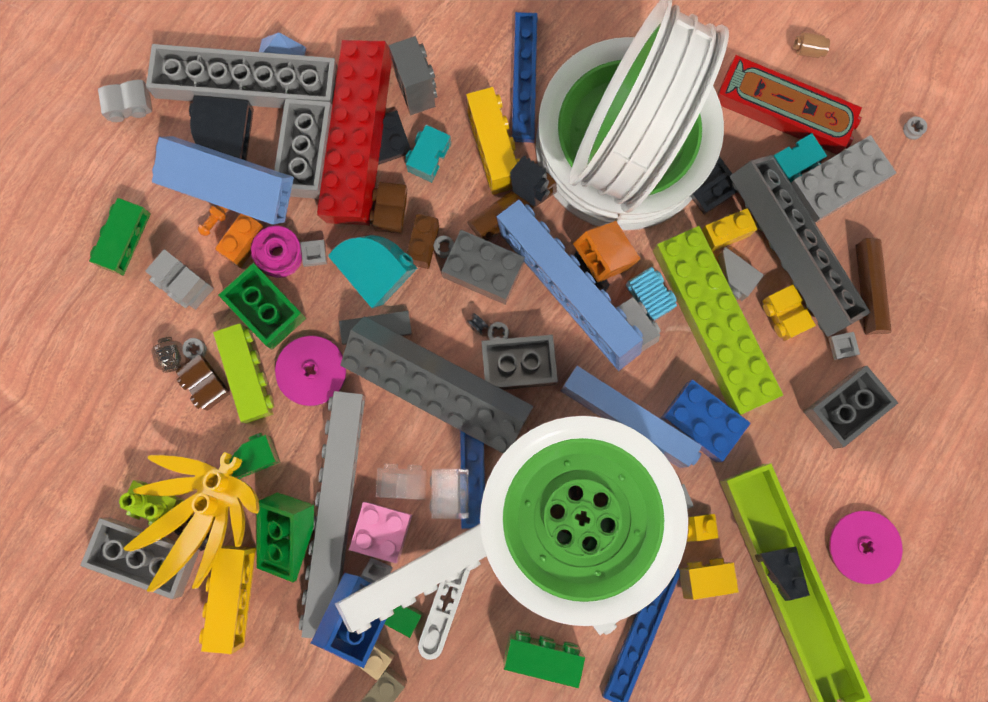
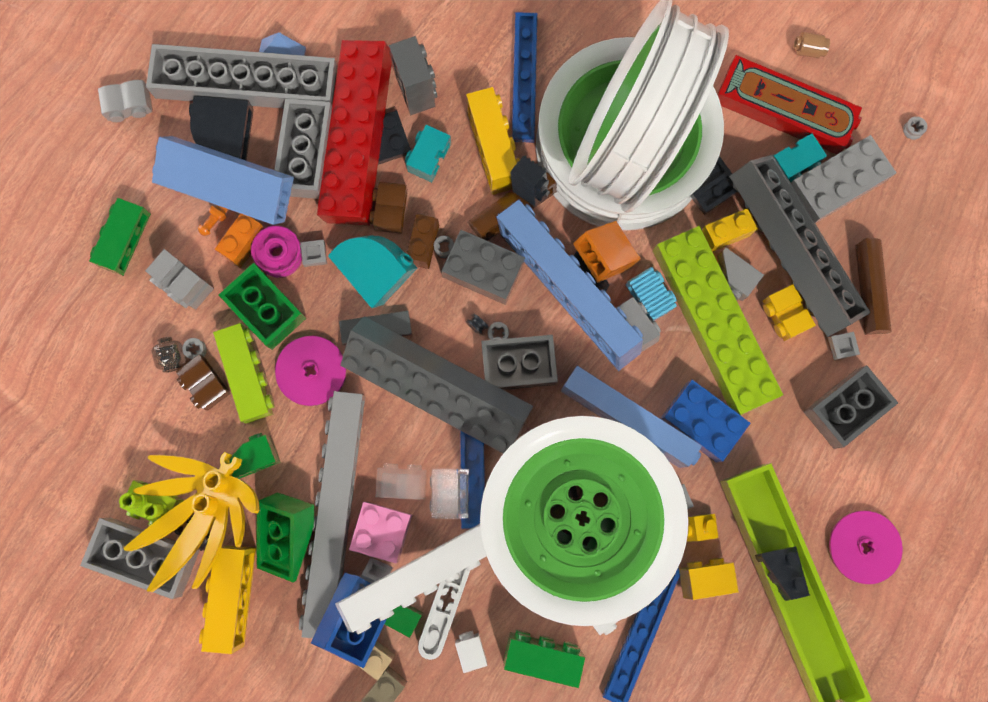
none -> white brick [455,631,487,673]

